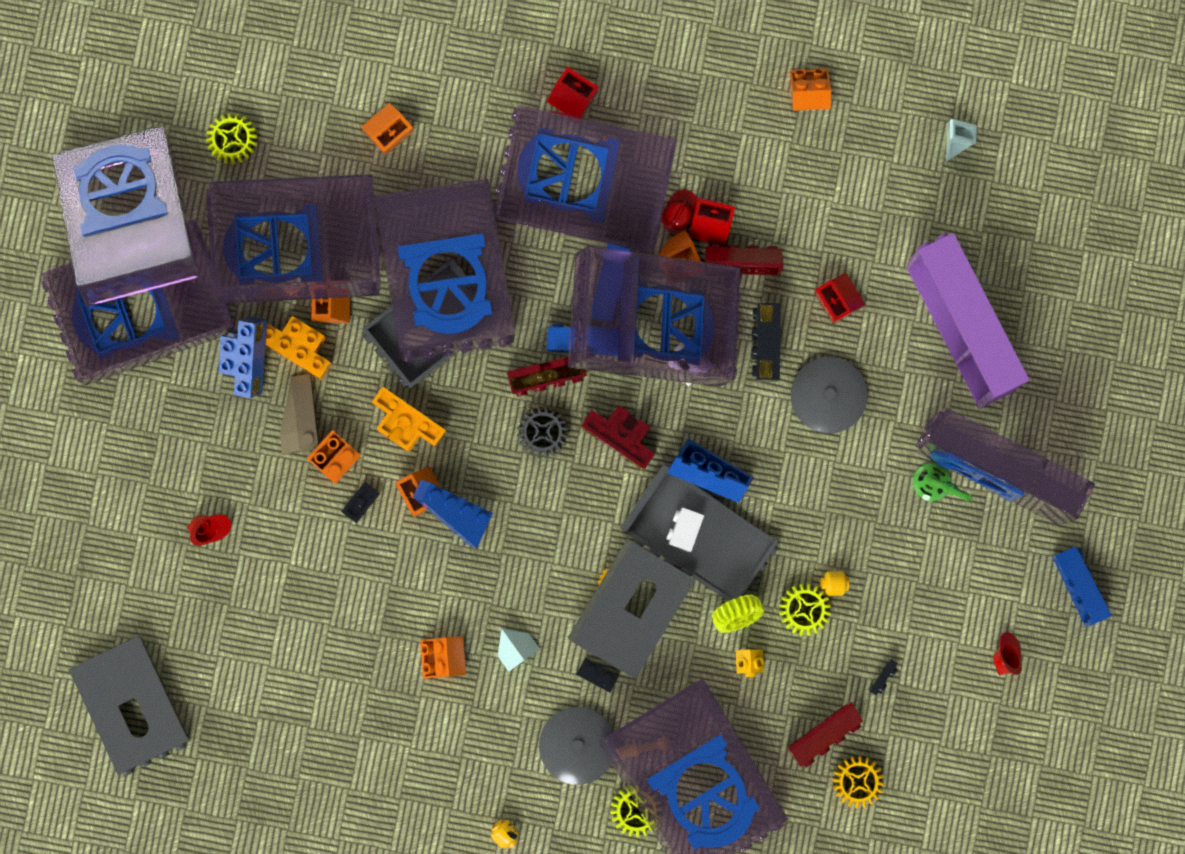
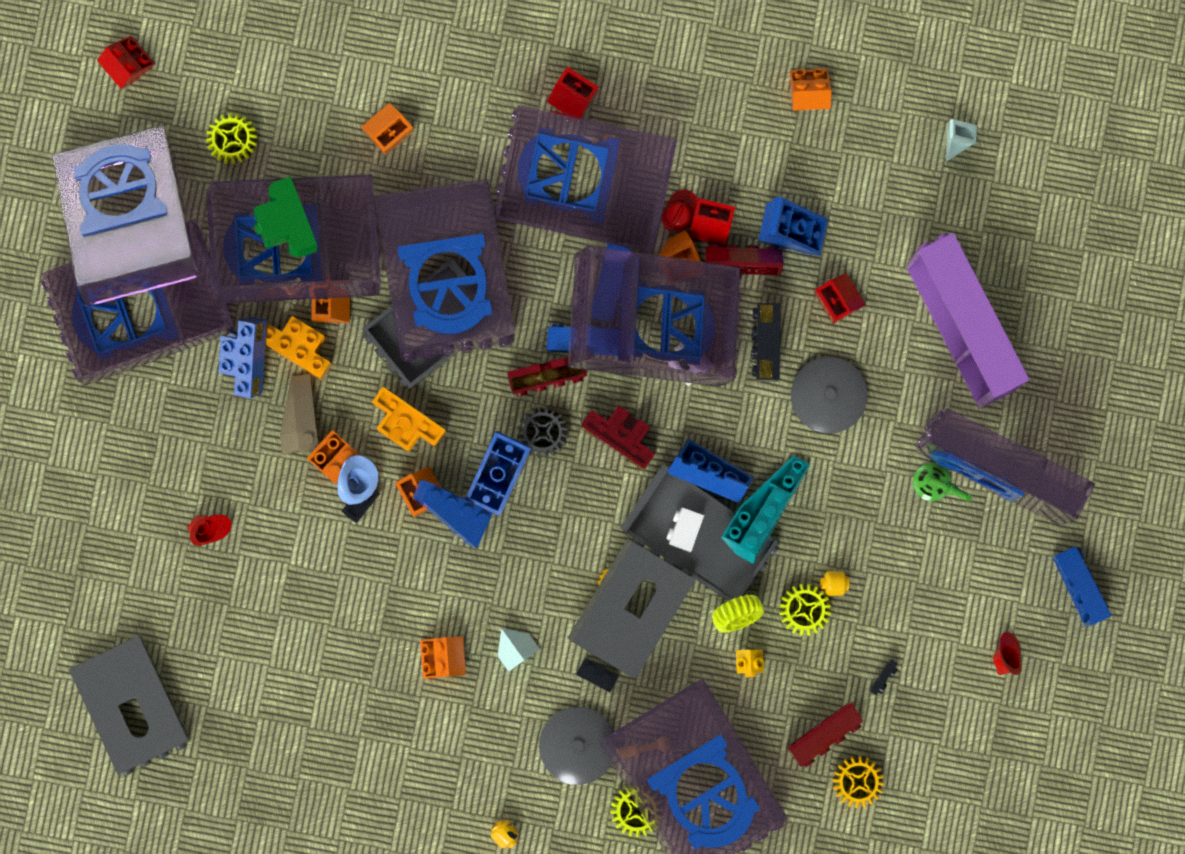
none -> red slope [97,36,155,89]
none -> green brick [254,176,317,257]
none -> light blue hat [338,455,378,505]
none -> blue brick [465,431,532,516]
none -> teal wedge [722,455,810,564]
none -> blue brick [758,197,828,256]

